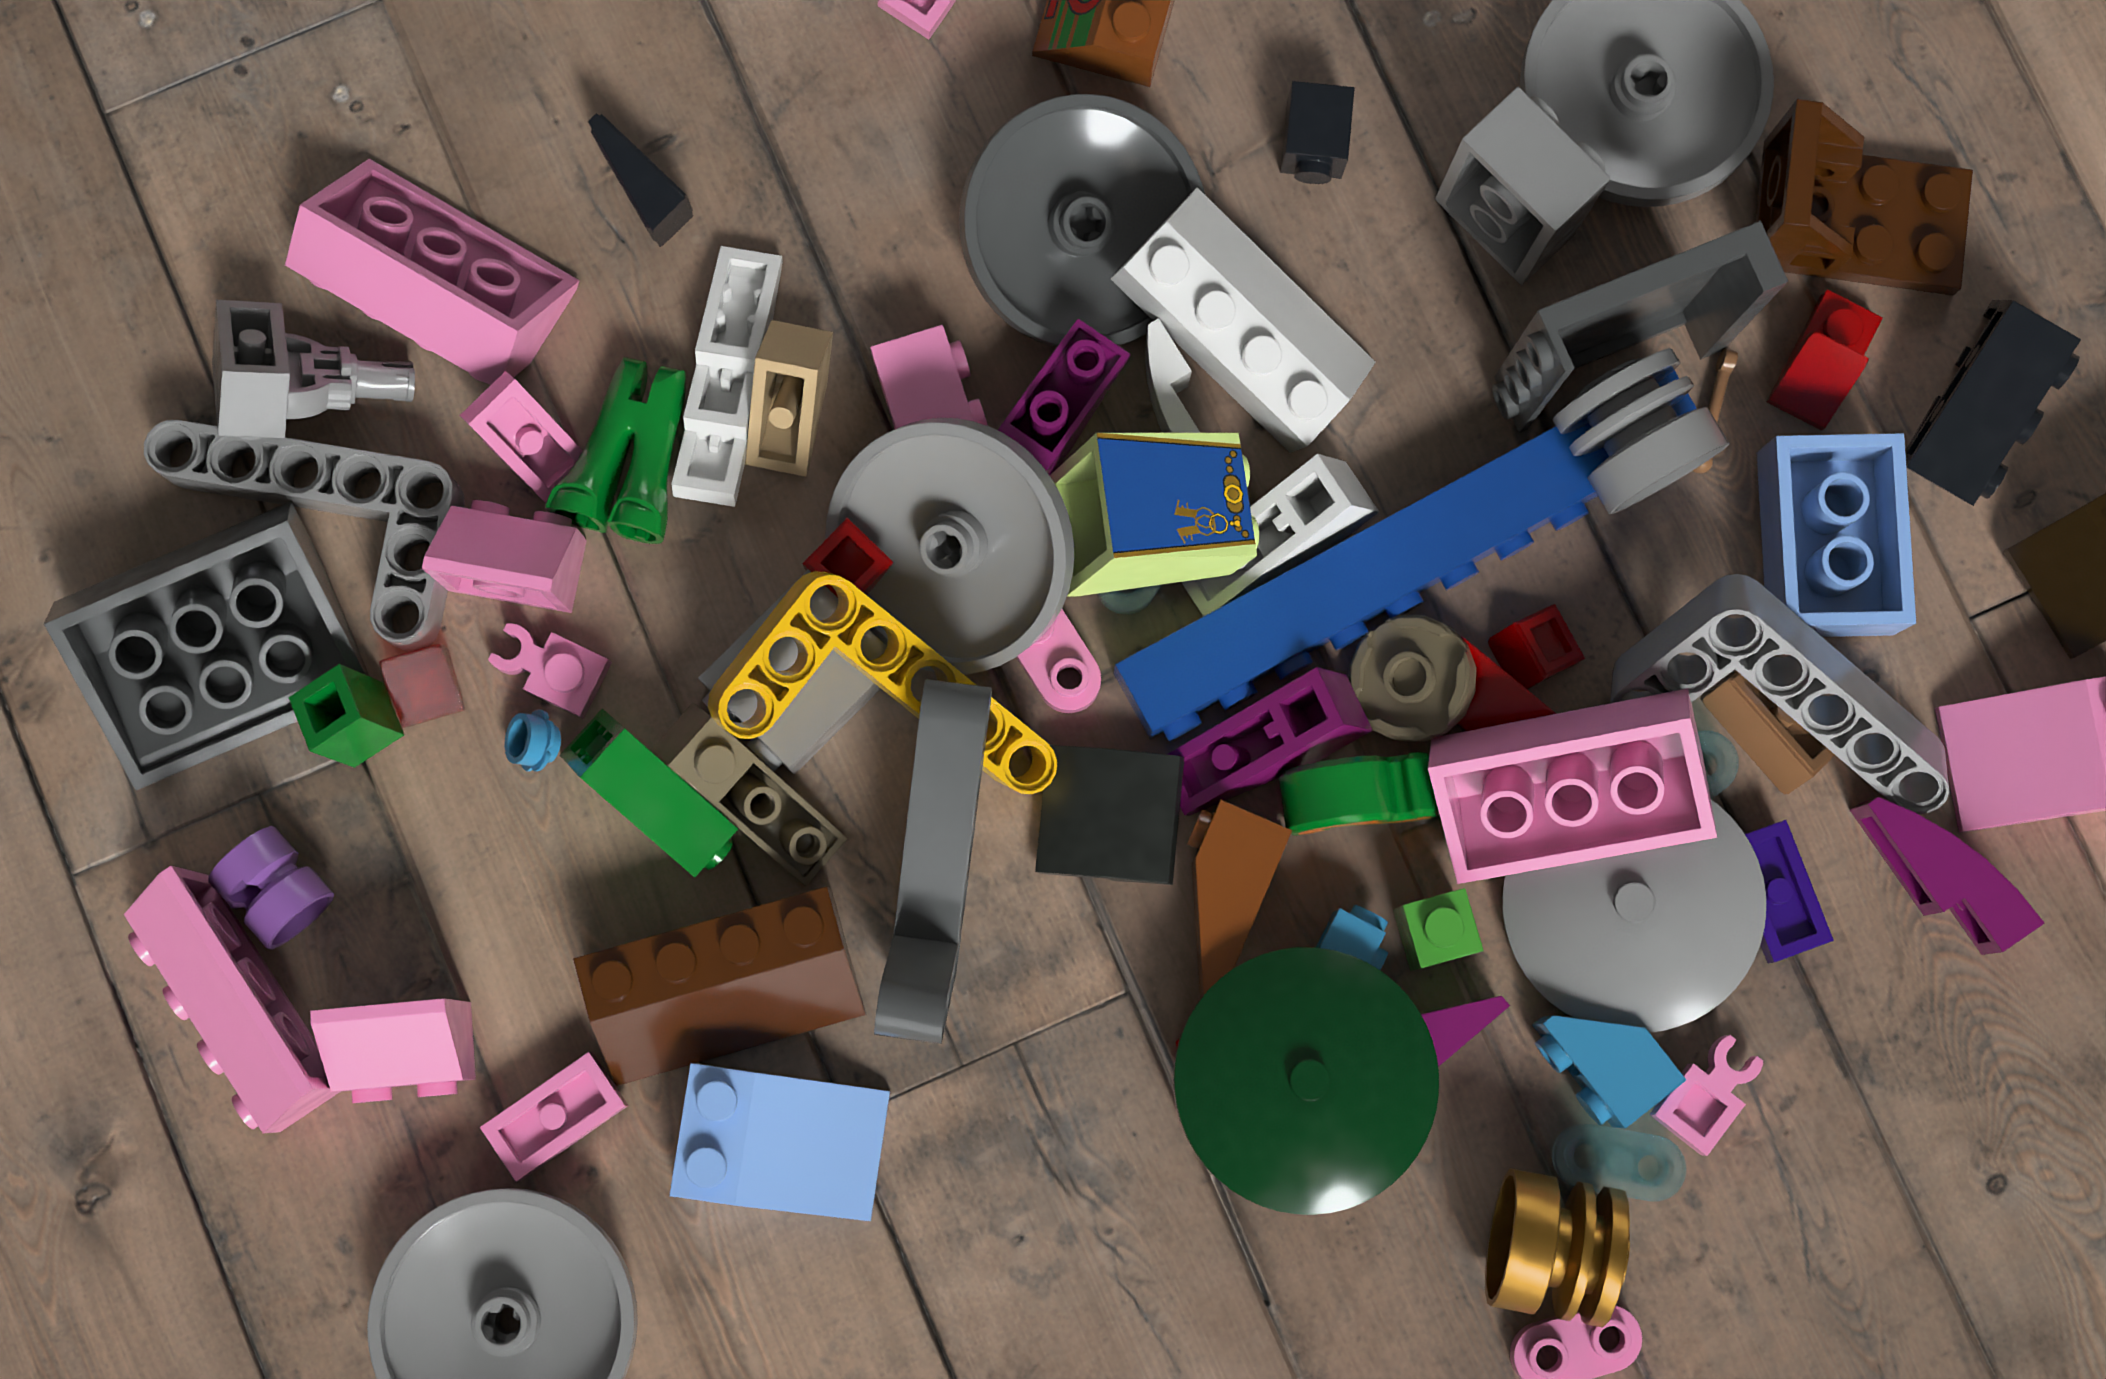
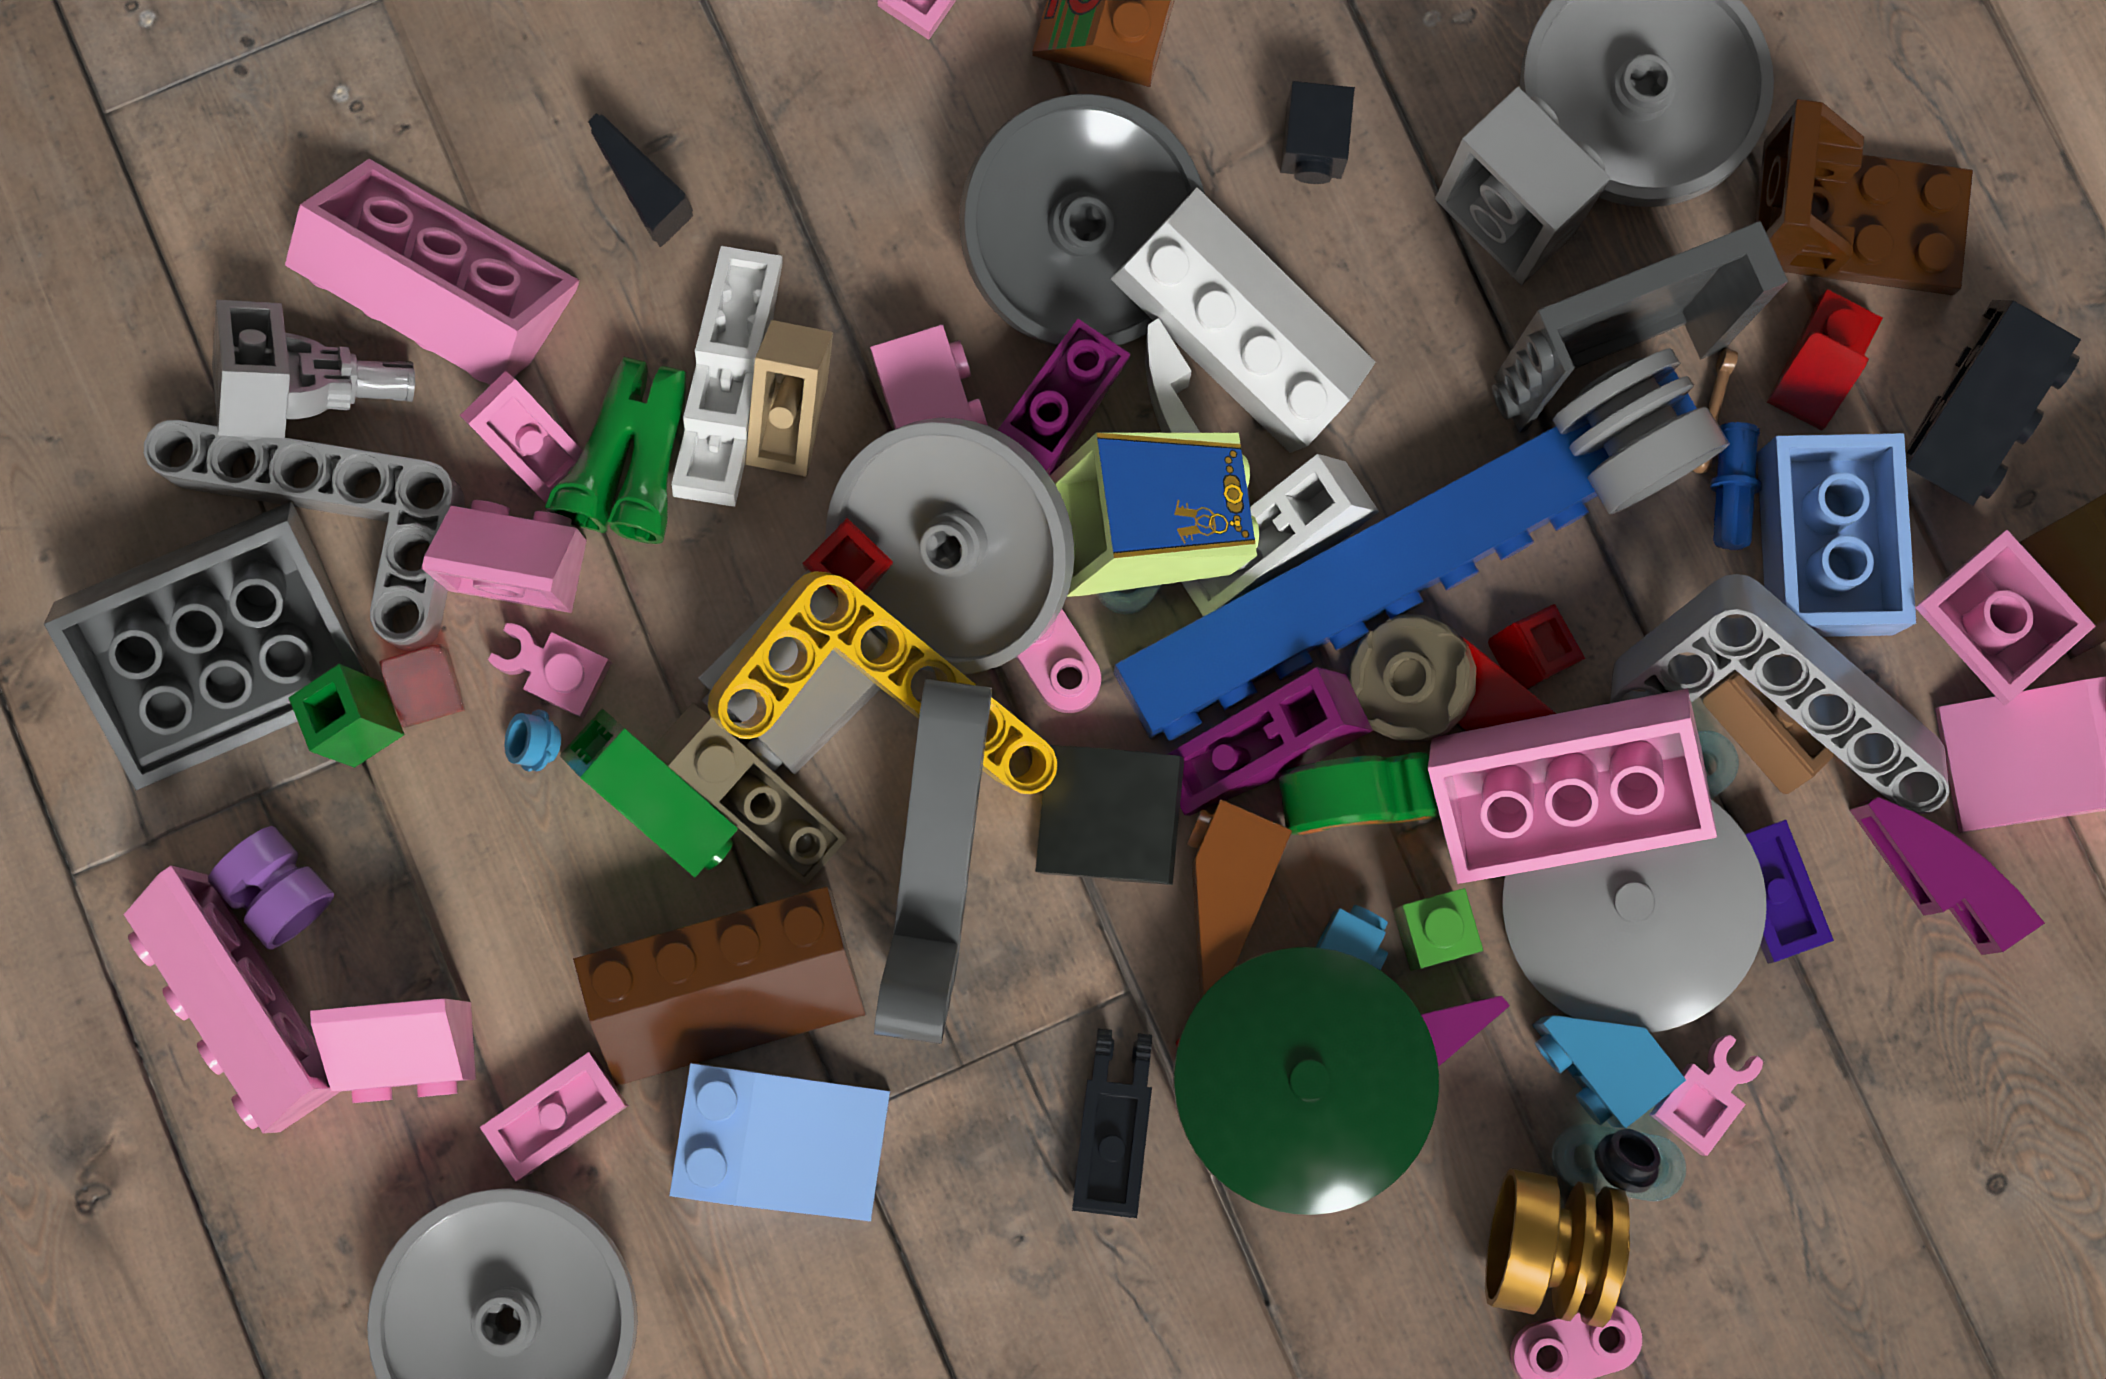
none -> black hinge [1072,1028,1152,1219]
none -> black plate [1594,1129,1661,1193]
none -> blue axle [1710,422,1762,550]
none -> bright pink slope [1915,530,2096,706]

